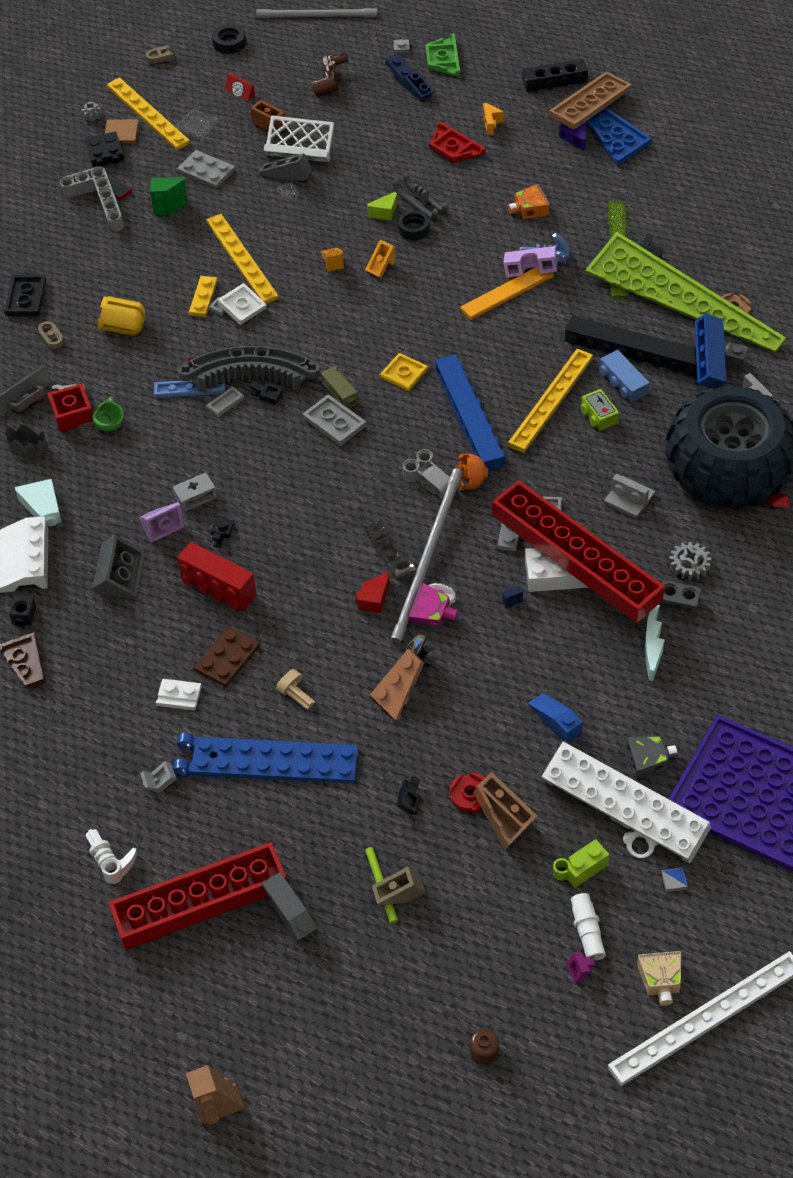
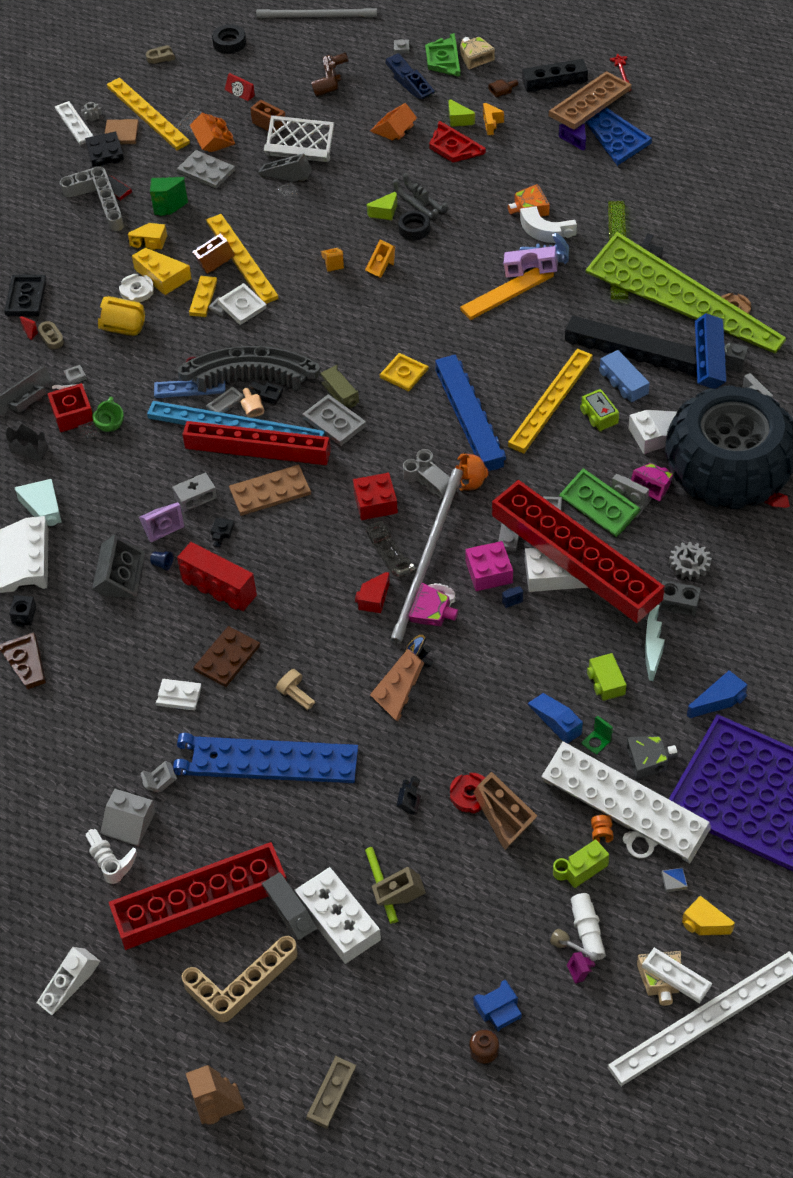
none -> red slope [20,316,38,340]
none -> white slope [36,947,100,1015]
none -> white tile [55,101,93,145]
none -> light grey tile [64,365,87,385]
none -> light grey slope [100,789,156,846]
none -> white plate [119,274,154,302]
none -> yellow slope [128,223,167,250]
none -> yellow wedge [132,248,192,295]
none -> dark azure plate [147,401,325,437]
none -> dark blue piece [150,551,174,570]
none -> red brick [182,421,331,465]
none -> tan beam [182,936,298,1022]
none -> orange slope [190,113,236,152]
none -> dark orange brick [193,233,235,274]
none -> medium nougat plate [229,465,311,516]
none -> light nougat piece [240,388,265,418]
none -> white brick [294,867,381,964]
none -> dark tan plate [306,1056,356,1129]
none -> red brick [353,472,398,520]
none -> orange slope [370,103,417,140]
none -> lime slope [448,99,475,127]
none -> tan torso [460,37,495,69]
none -> dark pink brick [465,541,513,591]
none -> blue piece [473,980,522,1032]
none -> reddish brown piece [488,79,518,97]
none -> white arch [520,206,577,243]
none -> hinge [550,929,598,961]
none -> bright green tile [559,468,641,537]
none -> green bracket [582,716,613,755]
none -> lime brick [587,653,626,701]
none -> orange wheel [591,815,614,843]
none -> red piece [610,54,631,91]
none -> white slope [629,410,677,454]
none -> dark pink torso [631,463,673,501]
none -> white tile [642,947,712,1003]
none -> yellow slope [682,896,735,935]
none -> blue slope [687,671,748,718]

